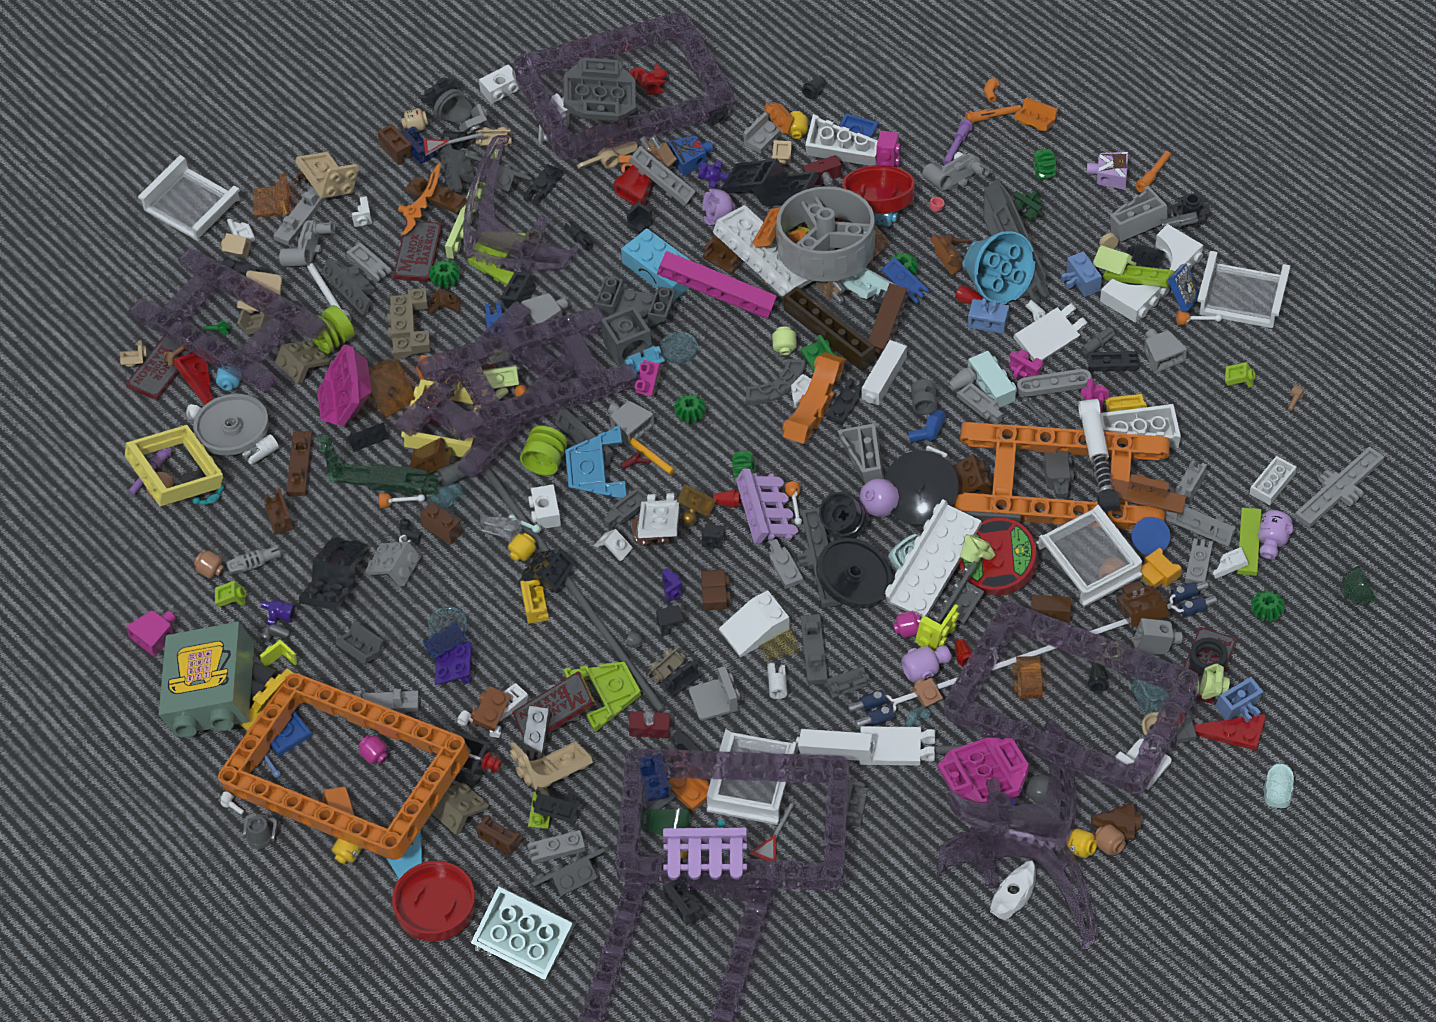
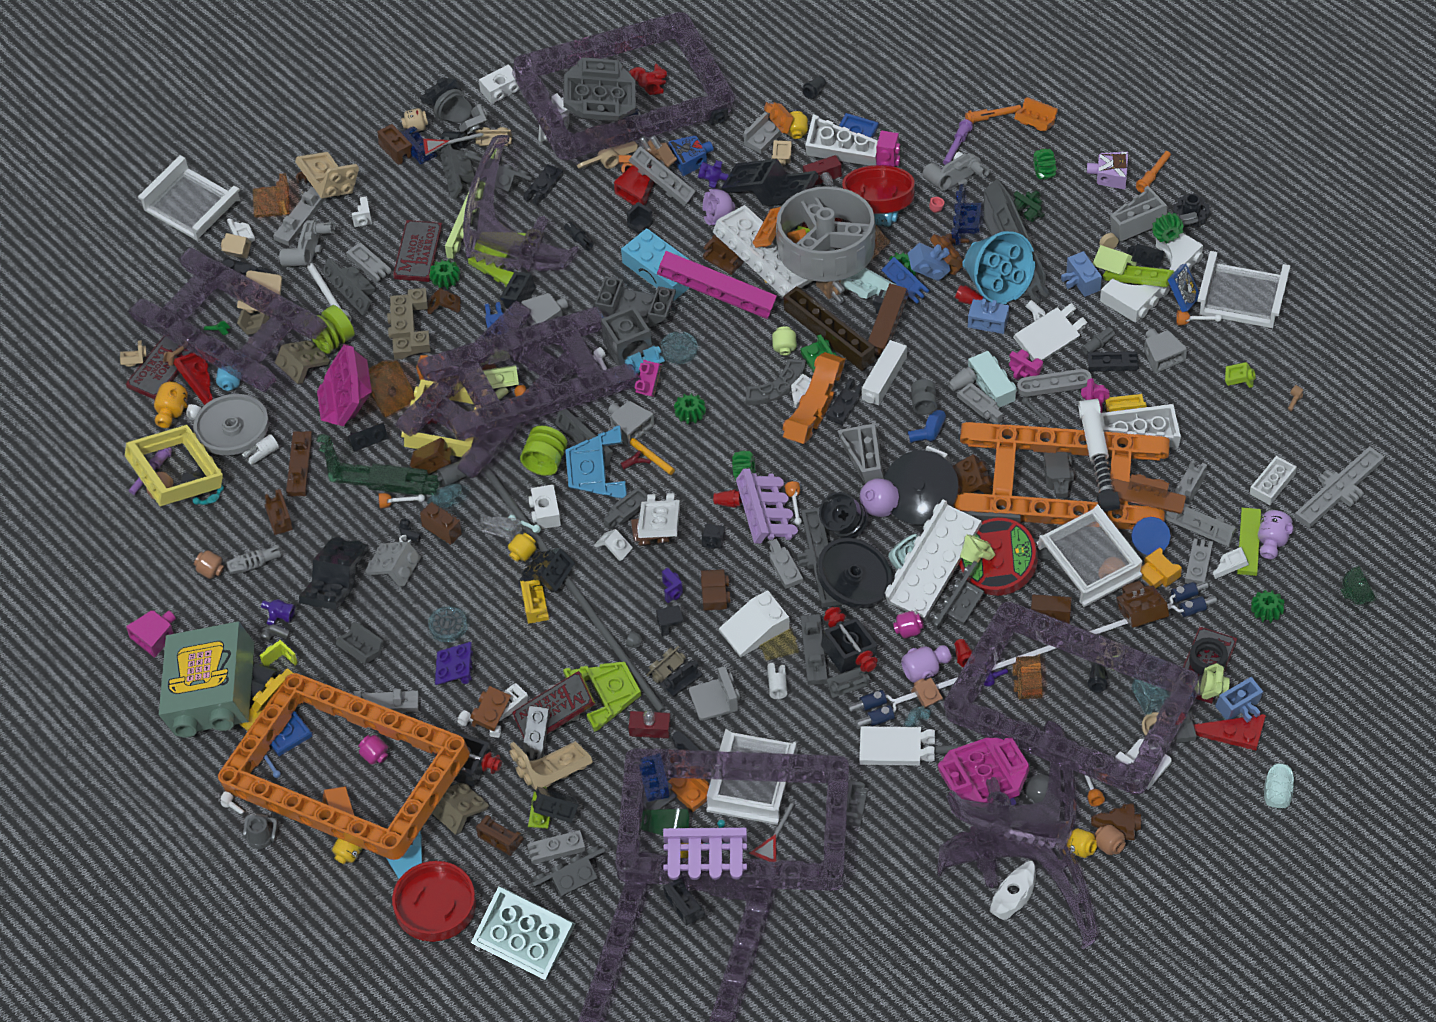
lime bracket [215,580,246,607] -> none
orange piece [398,162,441,235] -> none
reddish brown hinge [404,177,468,214] -> none
clear blue hinge [422,621,467,659] -> none
pearl gold plate [676,484,716,526] -> none
white brick [796,729,875,762] -> none
neon yellow bracket [915,604,960,651] -> none
orange arm [983,78,999,102] -> none
light grey torso [1133,618,1182,656] -> none
none -> light orange piece [154,382,188,428]
none -> white hand [593,347,608,373]
none -> black brick [821,607,878,673]
none -> medium blue brick [907,243,951,281]
none -> clear blue bracket [951,184,982,245]
none -> dark purple hand [982,669,1008,687]
none -> orange hinge [1079,763,1105,807]
none -> green gear [1152,212,1184,244]

